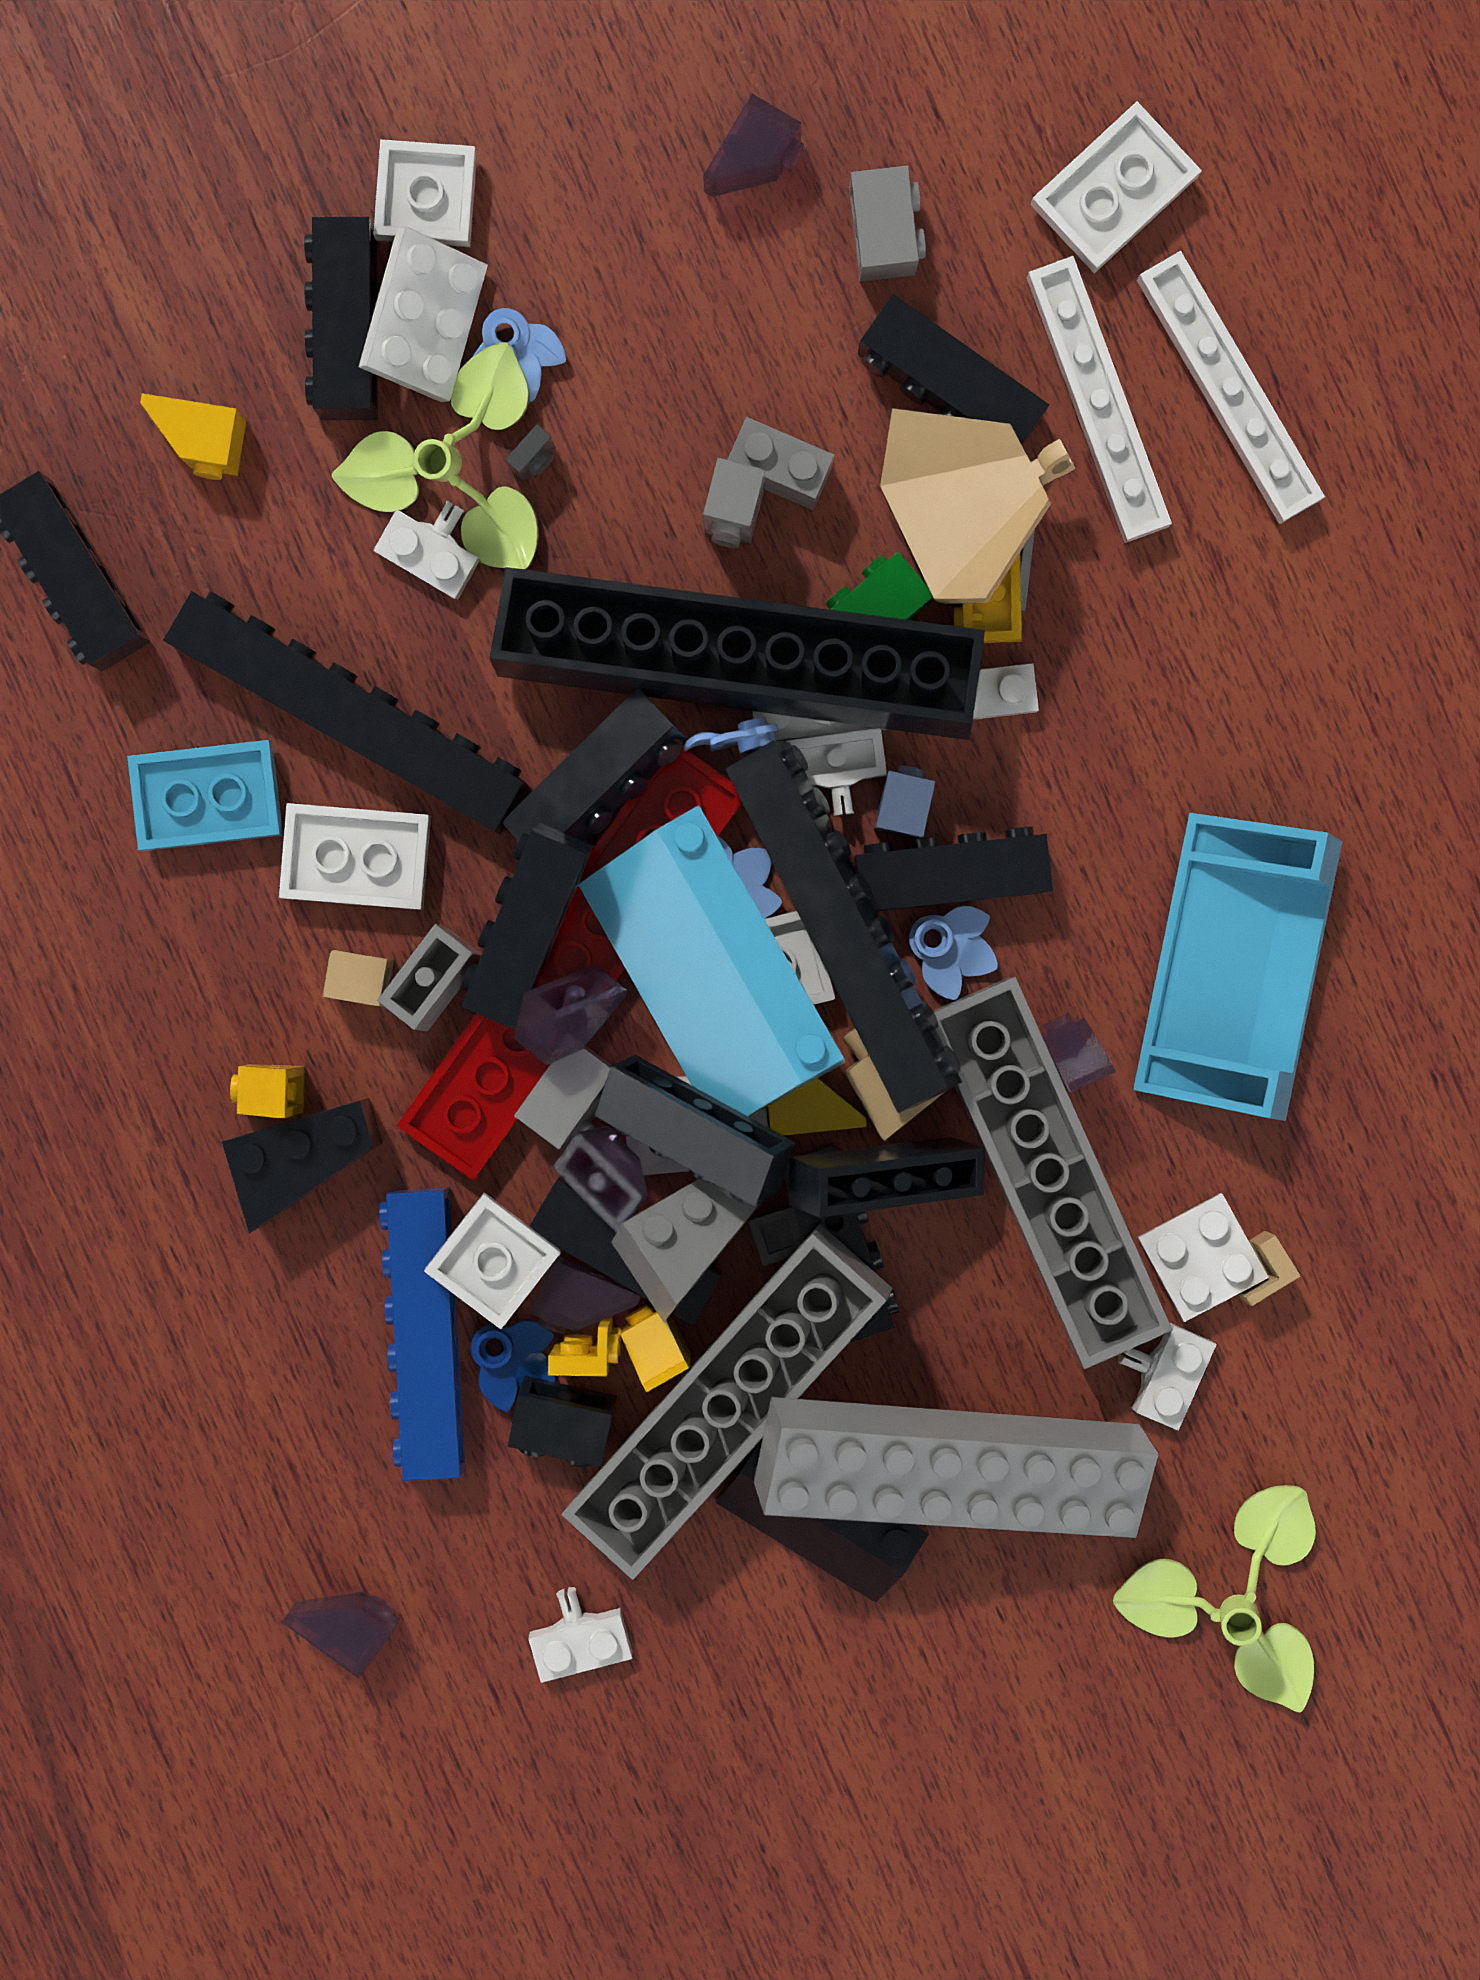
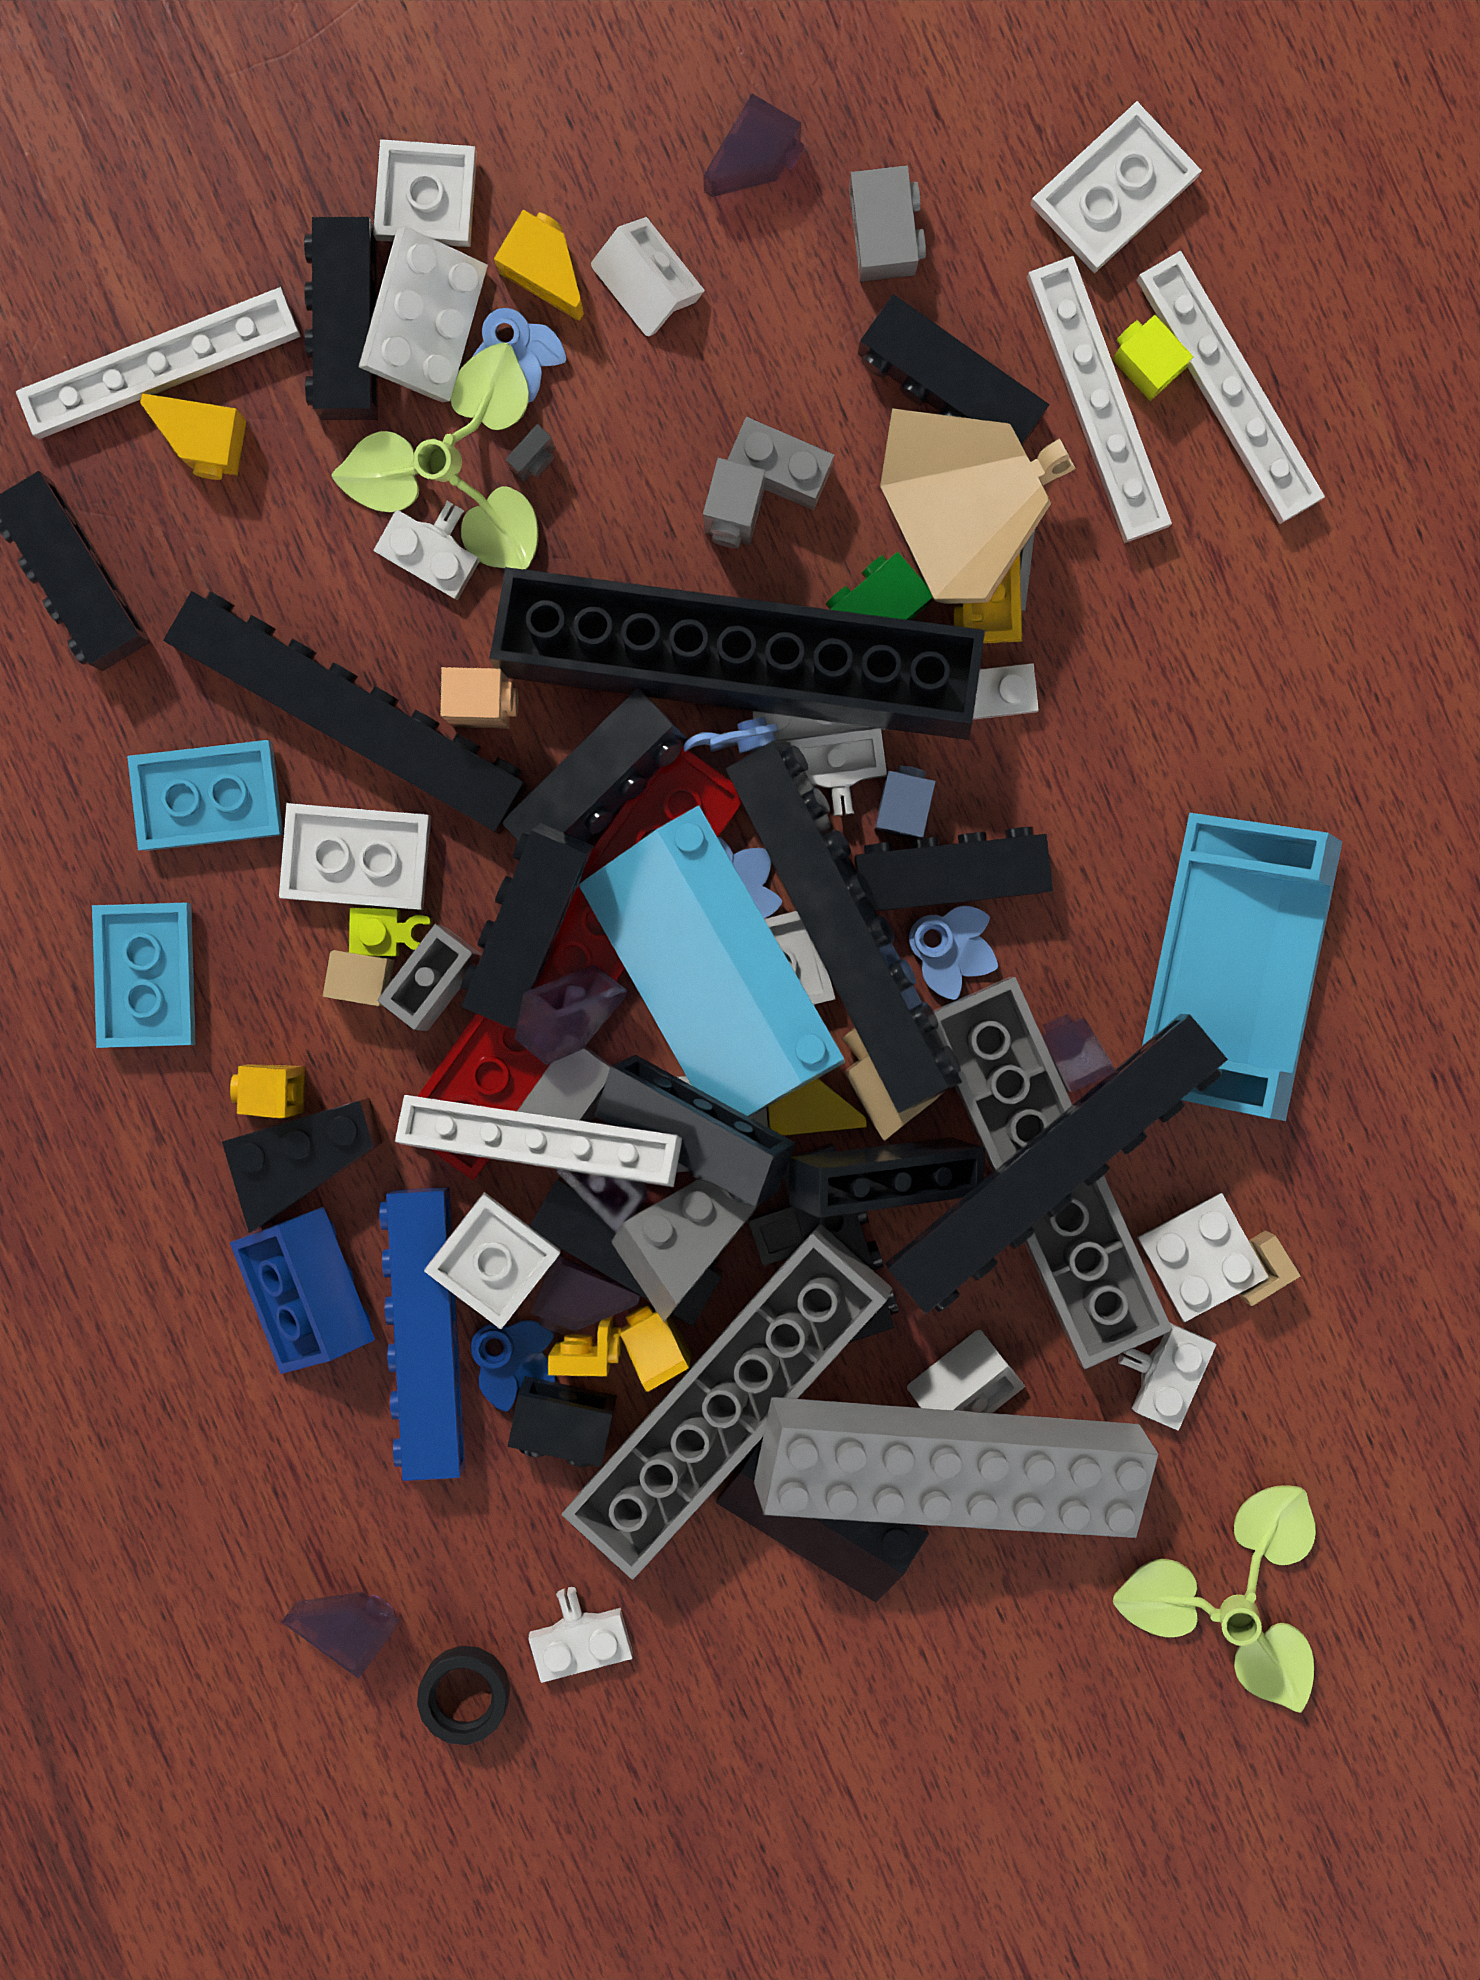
none -> white plate [16,287,301,440]
none -> medium azure plate [92,903,196,1048]
none -> blue slope [230,1207,375,1374]
none -> neon yellow plate [349,908,433,956]
none -> white plate [395,1095,682,1187]
none -> black tyre [417,1646,510,1745]
none -> light nougat brick [440,667,518,729]
none -> yellow slope [494,209,584,321]
none -> white panel [591,217,705,336]
none -> black brick [885,1014,1228,1314]
none -> white panel [907,1330,1026,1413]
none -> neon yellow brick [1112,315,1194,401]

